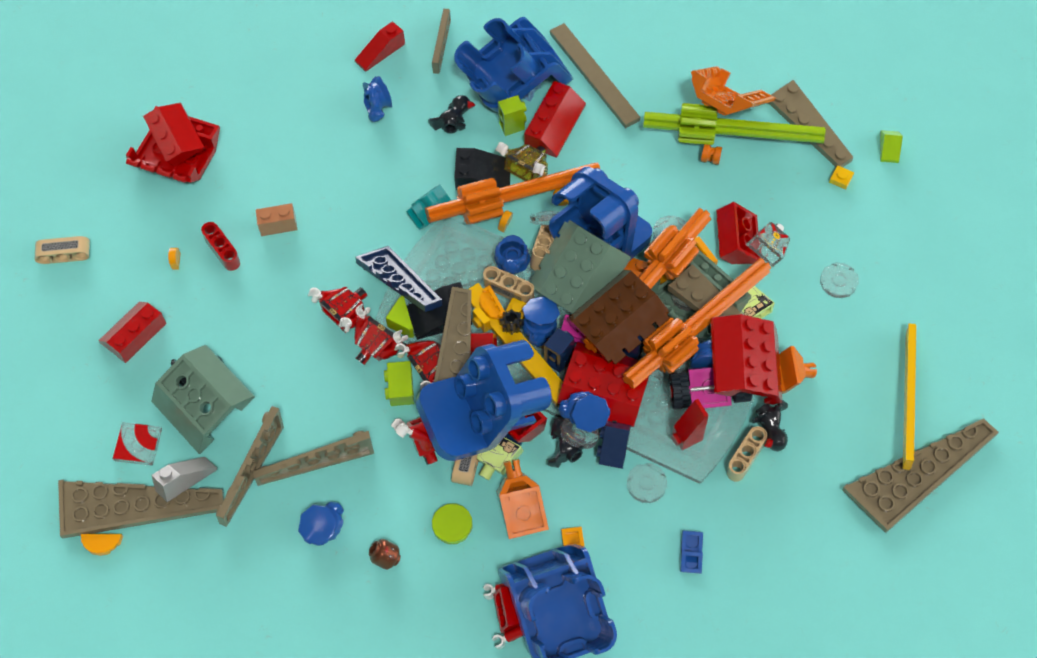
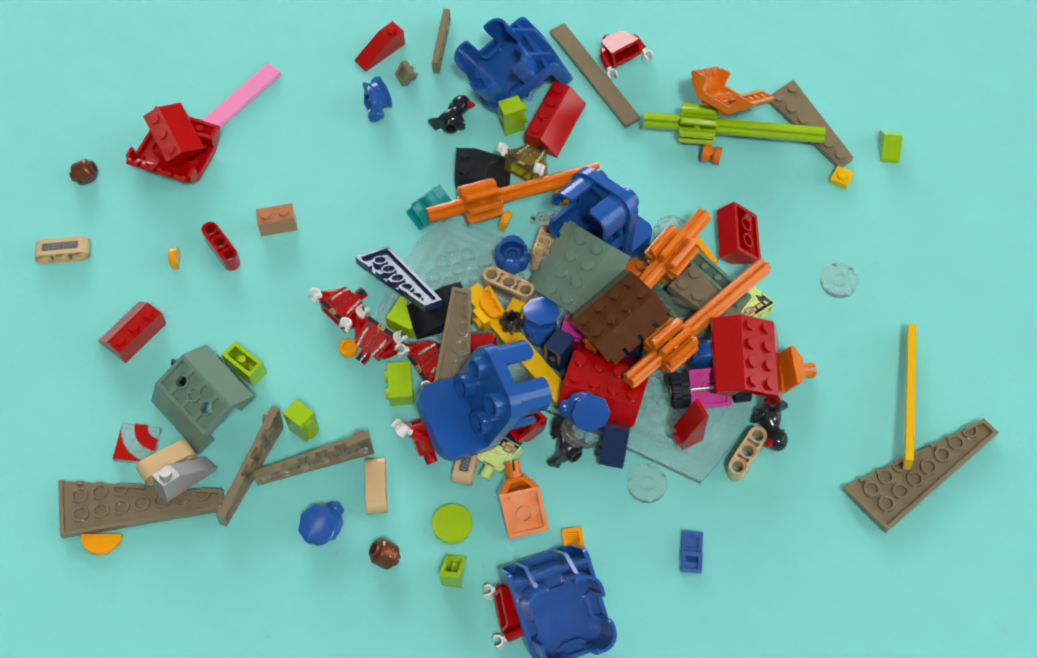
clear torso [746,222,790,267] -> none
none -> copper head [69,159,98,185]
none -> tan beam [135,439,197,485]
none -> bright pink tile [203,63,281,128]
none -> lime brick [221,341,267,387]
none -> lime brick [283,399,319,443]
none -> light orange tile [339,338,359,358]
none -> tan beam [364,457,388,515]
none -> dark tan tile [395,61,418,86]
none -> lime slope [439,554,467,588]
none -> red torso [600,31,653,80]

